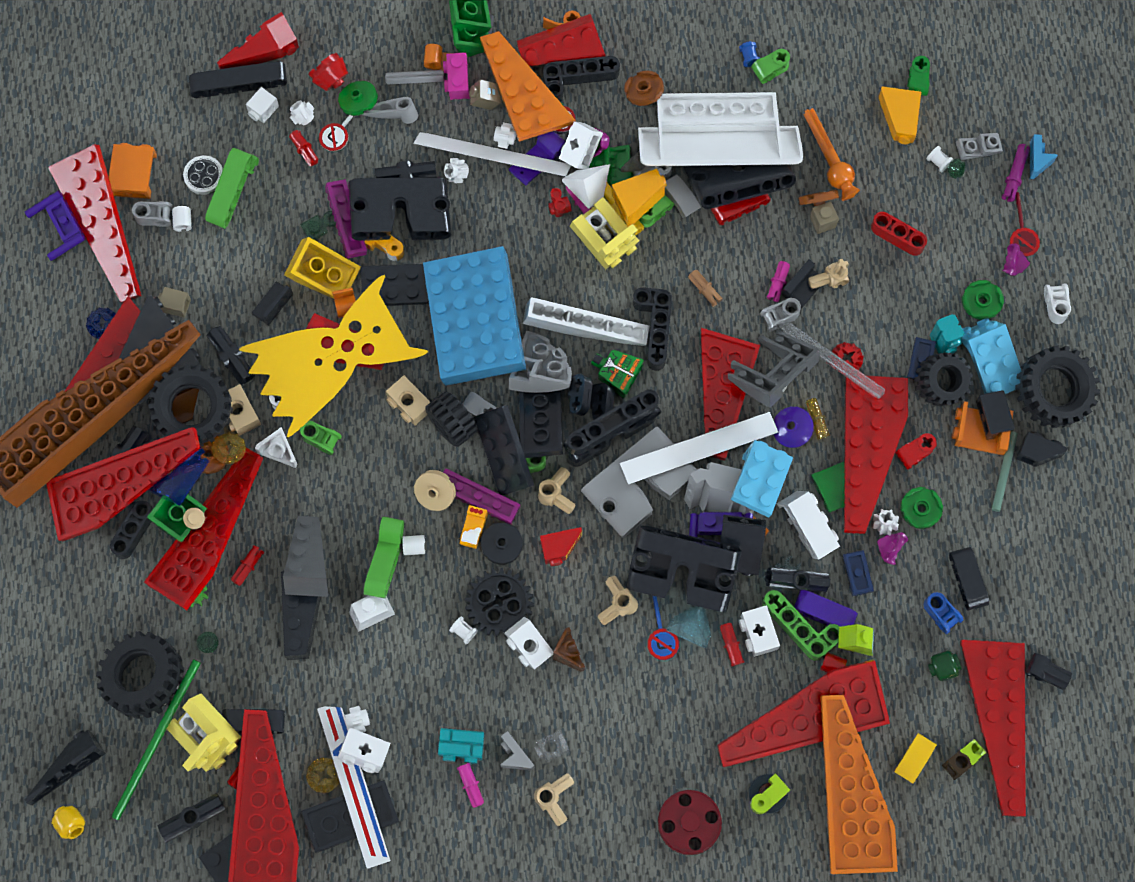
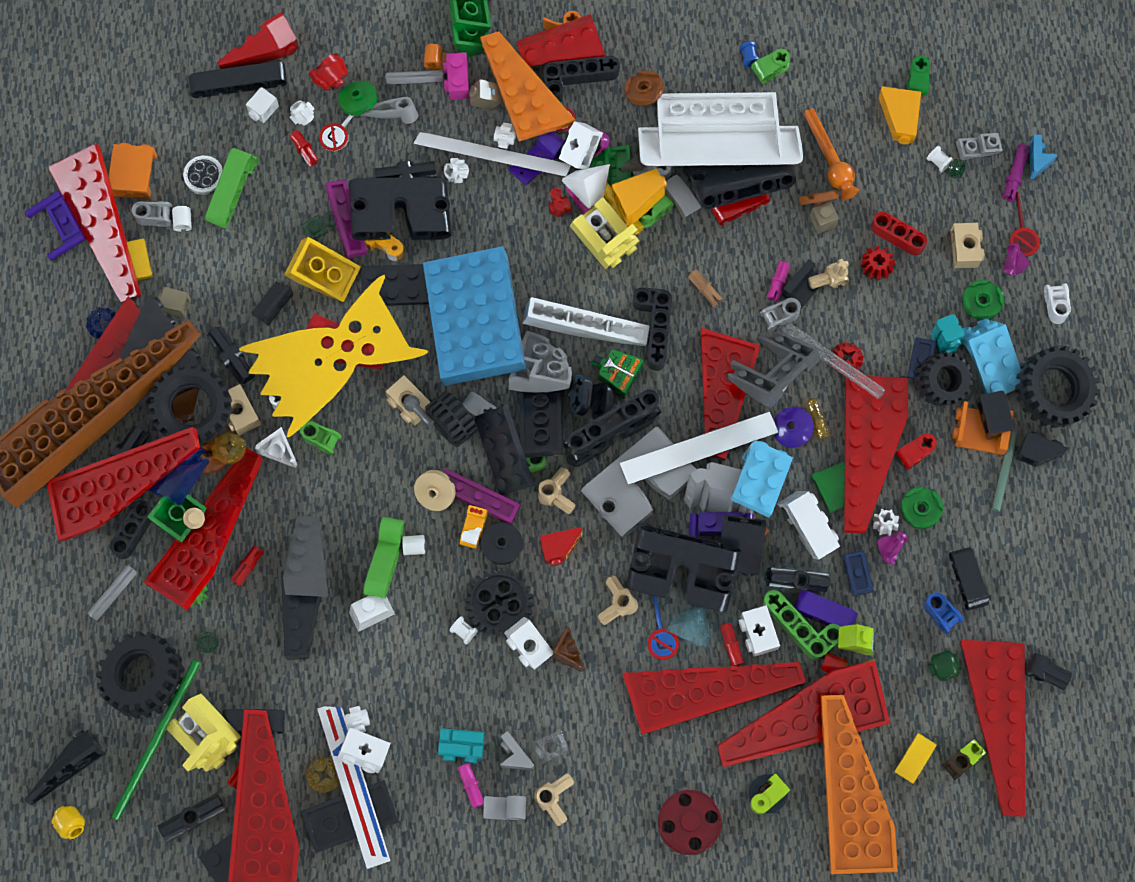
orange panel [332,288,356,318] -> none
none -> light grey axle [88,566,137,621]
none -> yellow tile [127,238,153,281]
none -> dark grey bar [403,395,434,427]
none -> light grey panel [483,796,526,820]
none -> red wing [622,662,806,735]
none -> red gear [860,245,896,281]
none -> tan brick [950,223,984,268]

